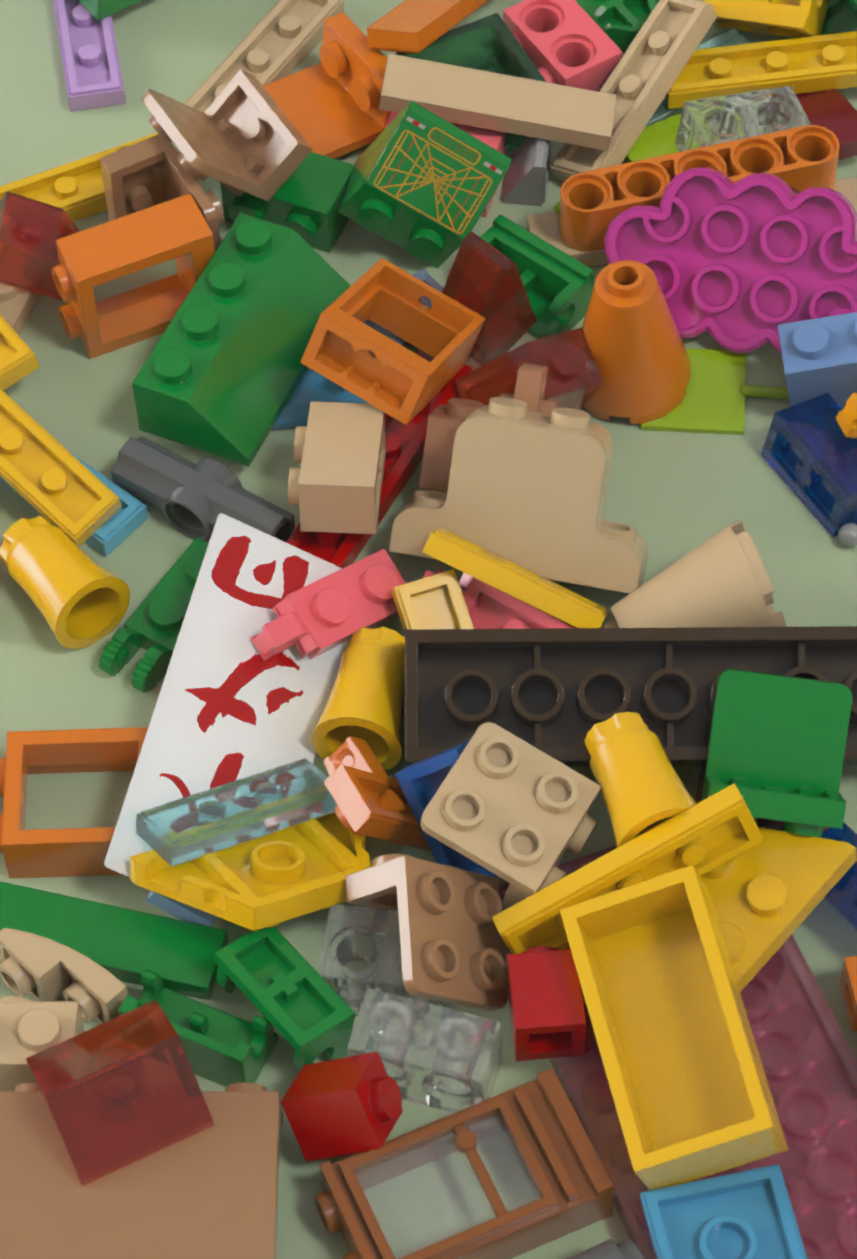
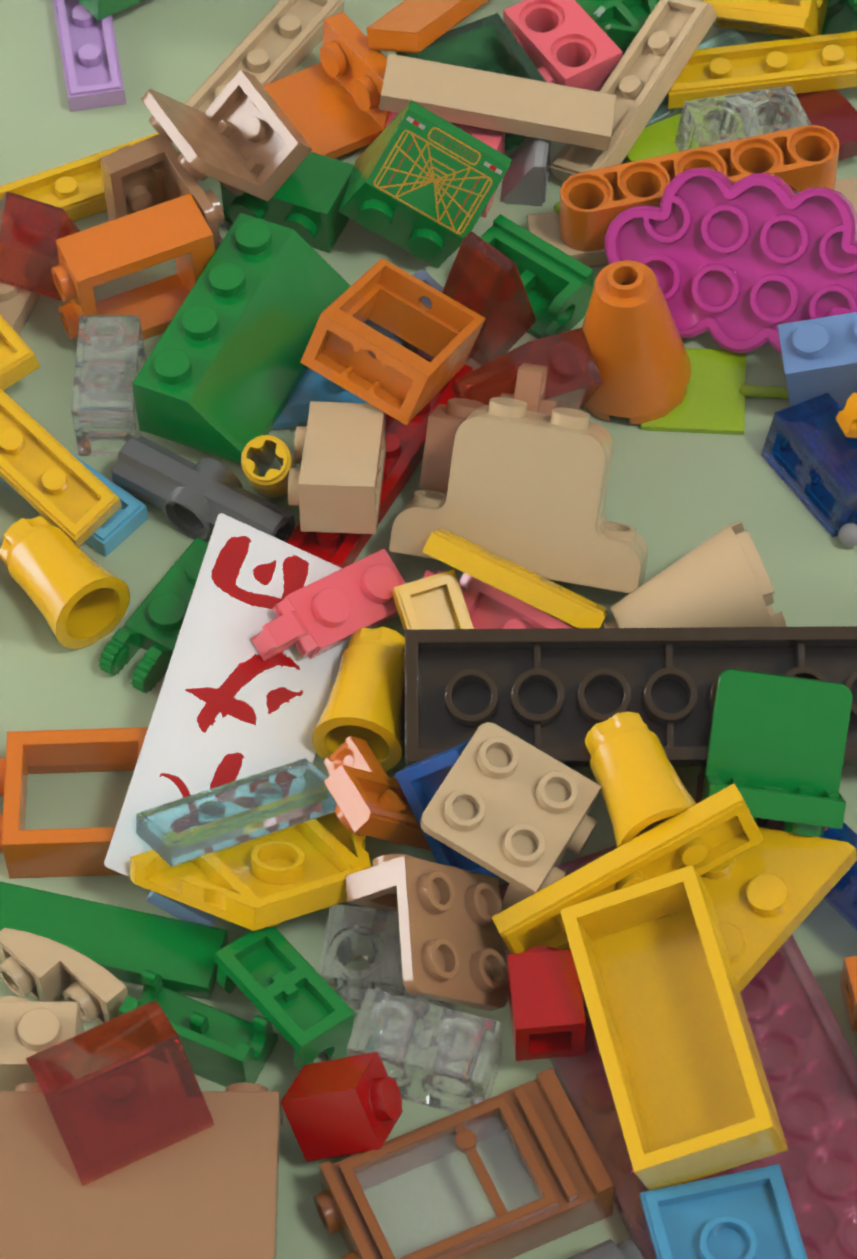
none -> clear brick [71,315,146,456]
none -> yellow piece [241,435,298,498]

